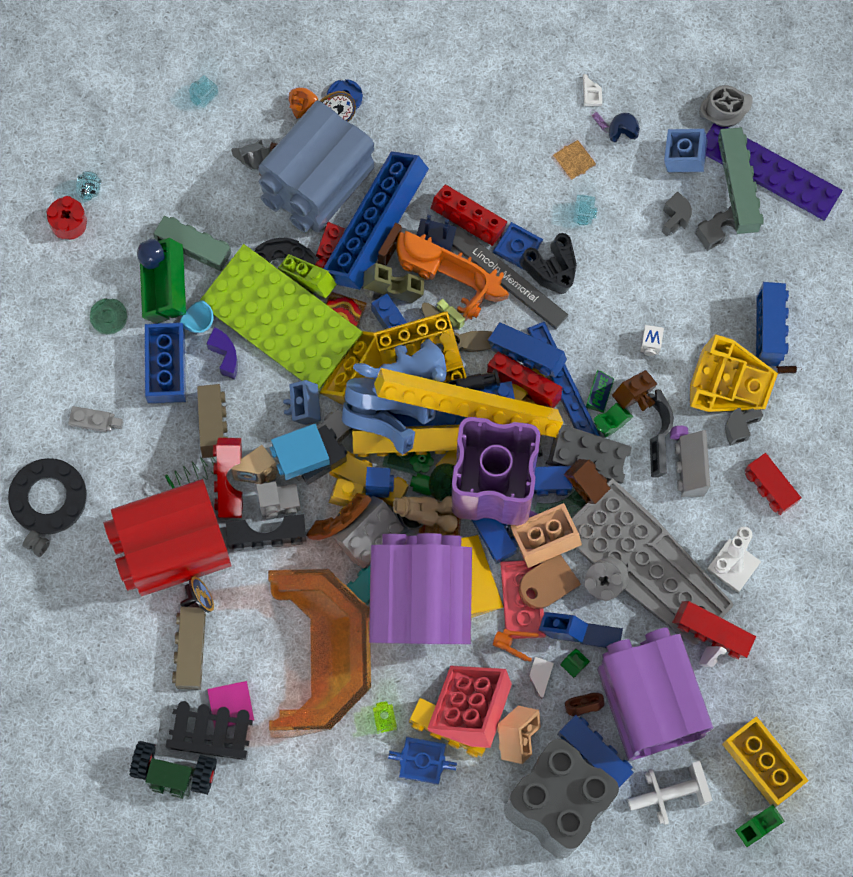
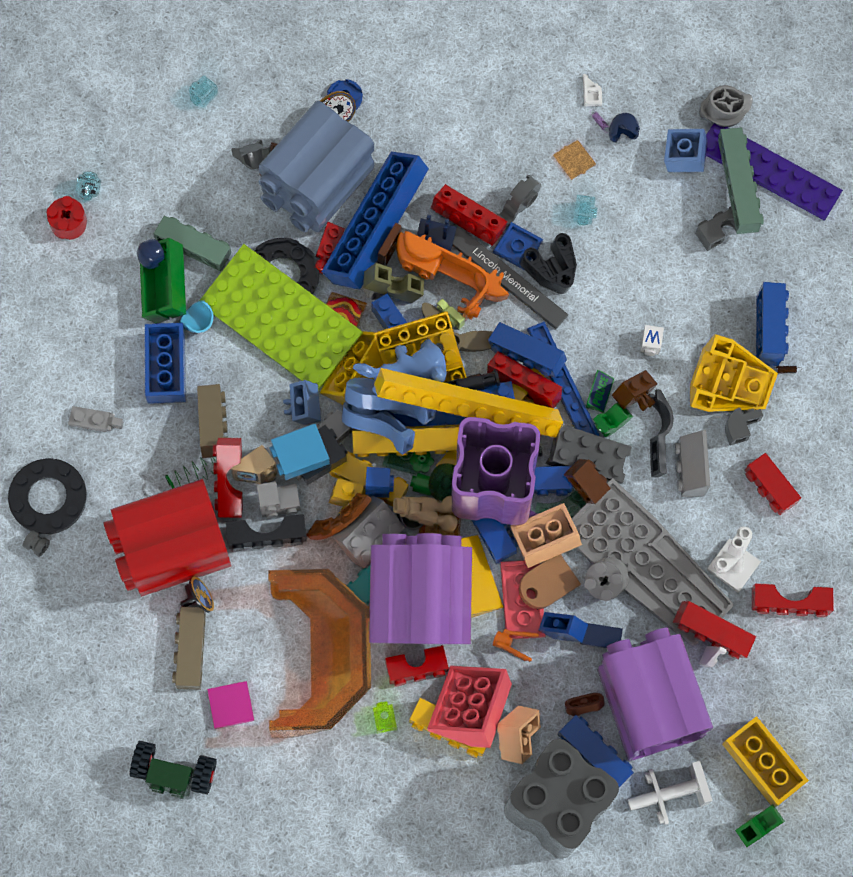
clear green tile [90,298,128,335] -> none
black fence [166,701,253,761] -> none
dark purple brick [206,327,238,380] -> none
lime slope [278,254,337,298] -> none
orange piece [289,87,318,119] -> none
blue plate [388,737,457,785] -> none
white tile [529,657,554,699] -> none
green slope [560,648,590,678] -> none
dark grey brick [662,191,692,236] -> none
medium lavender tile [669,425,689,441] -> none
none -> red arch [385,645,449,686]
none -> dark grey piece [496,175,541,227]
none -> red arch [752,583,834,618]

